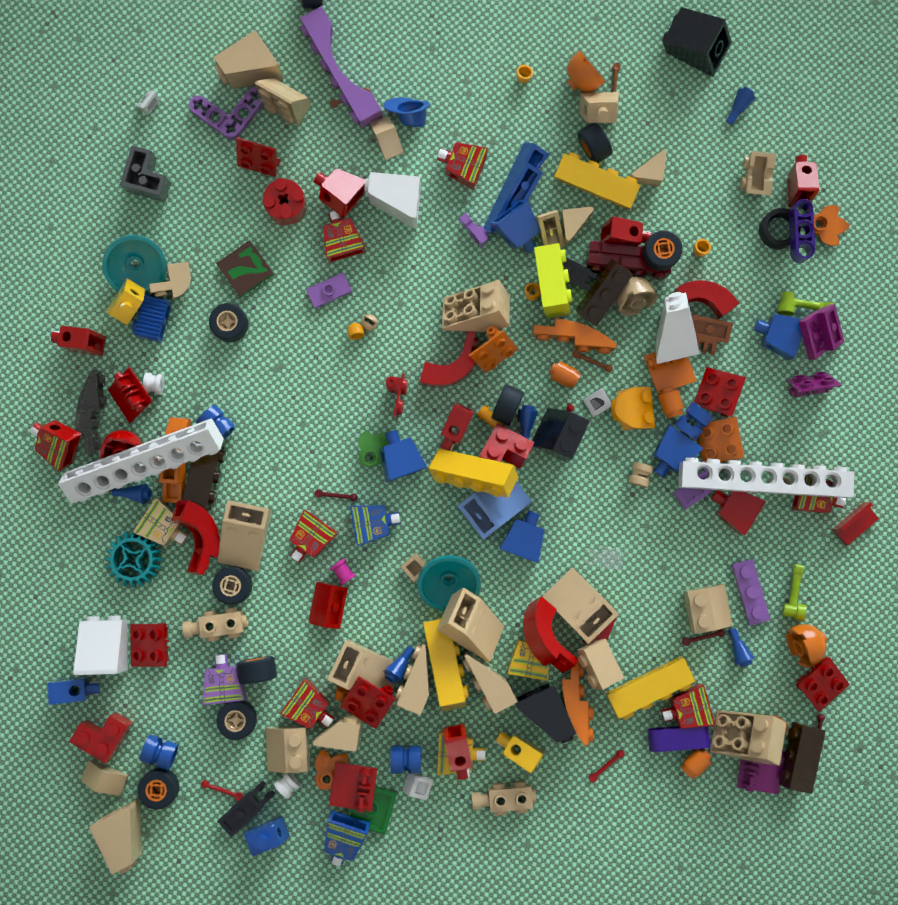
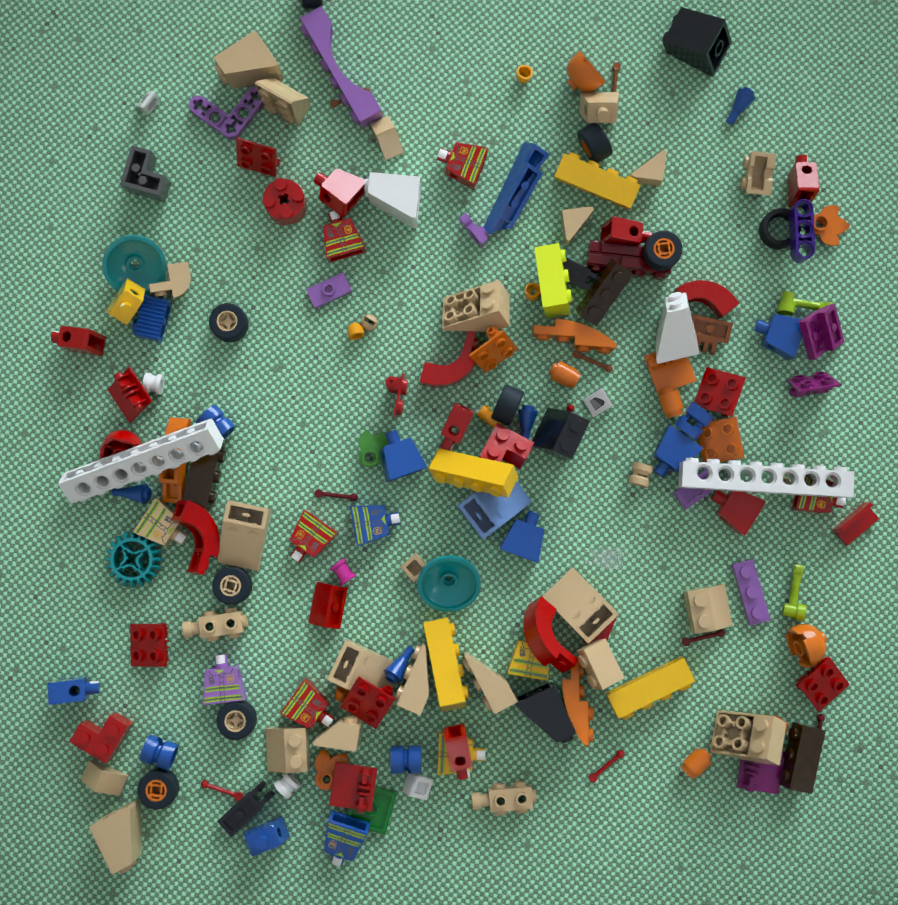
red torso [30,420,81,471] -> none
white slope [74,615,128,675] -> none
clear smoke slope [75,369,107,455] -> none
reddish brown tile [216,240,274,298] -> none
black wheel [236,656,277,684] -> none
blue piece [384,97,430,127] -> none
tan slope [437,588,504,662] -> none
blue torso [490,200,540,253] -> none
yellow torso [495,731,545,773] -> none
tan slope [536,210,565,248] -> none
light orange slope [611,387,655,431] -> none
tan cylinder [615,277,658,316] -> none
dark purple beam [647,726,711,752] -> none
red torso [661,683,715,729] -> none
light orange hinge [693,239,711,257] -> none
blue cone [728,628,755,668] -> none

